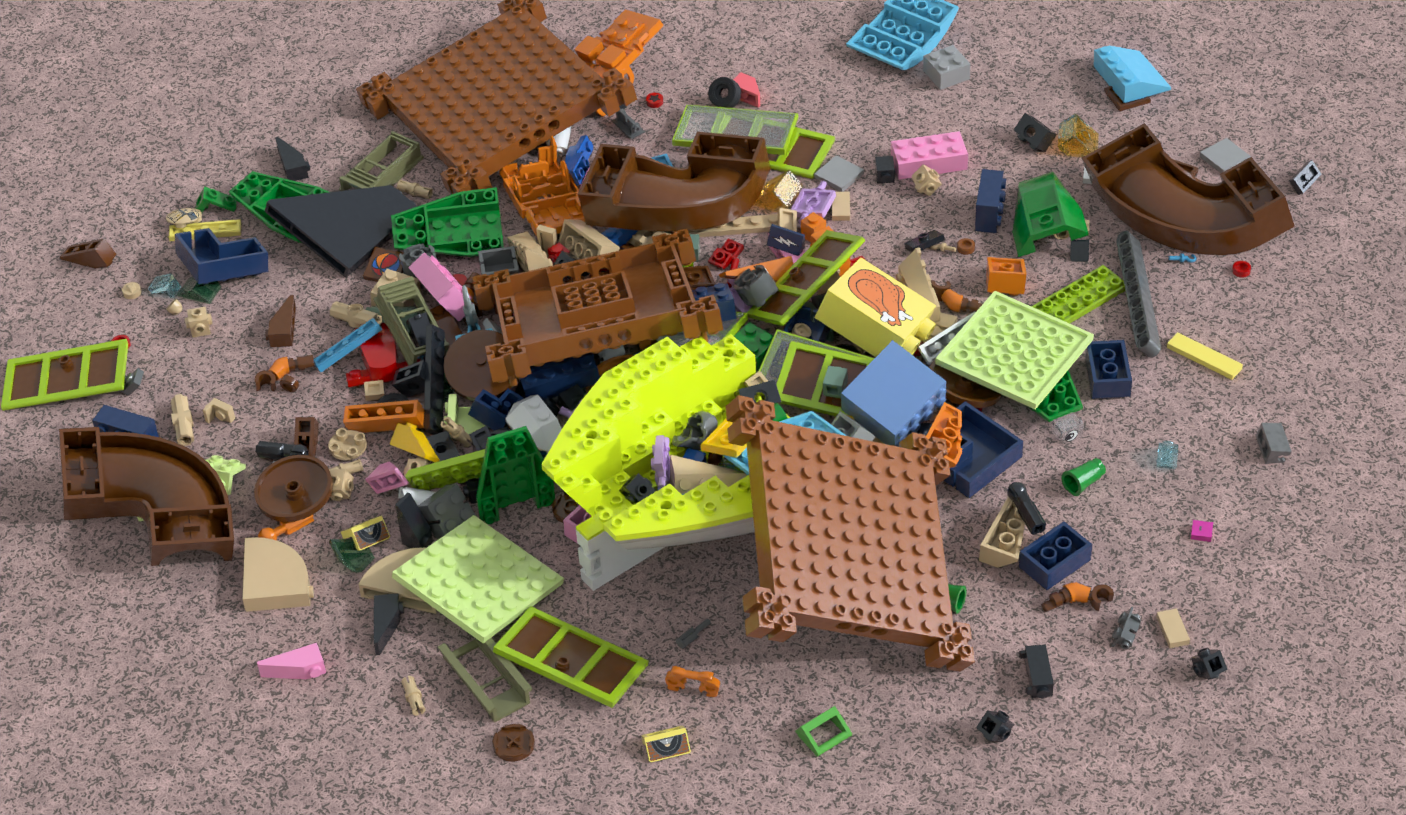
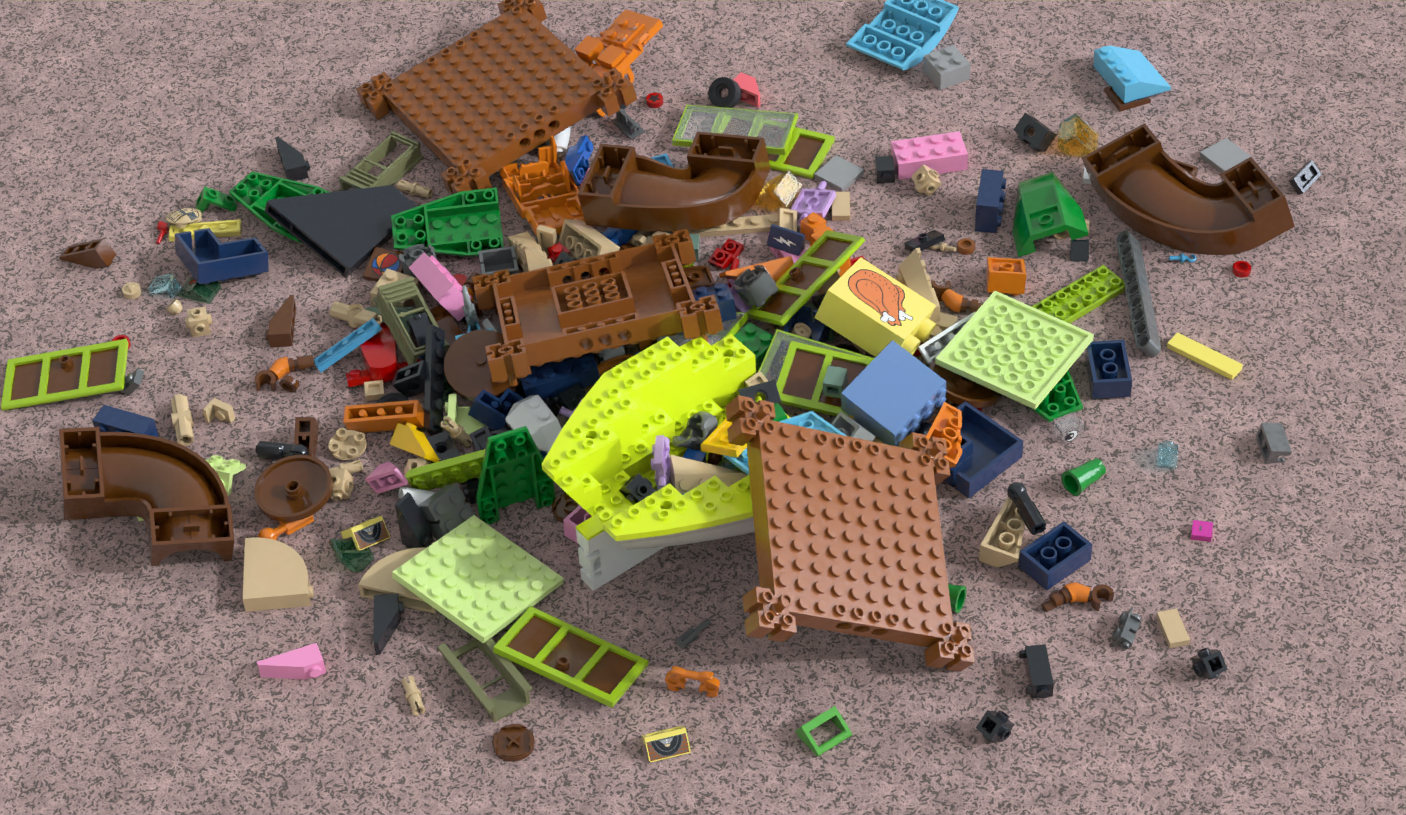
none -> red hand [156,221,169,244]

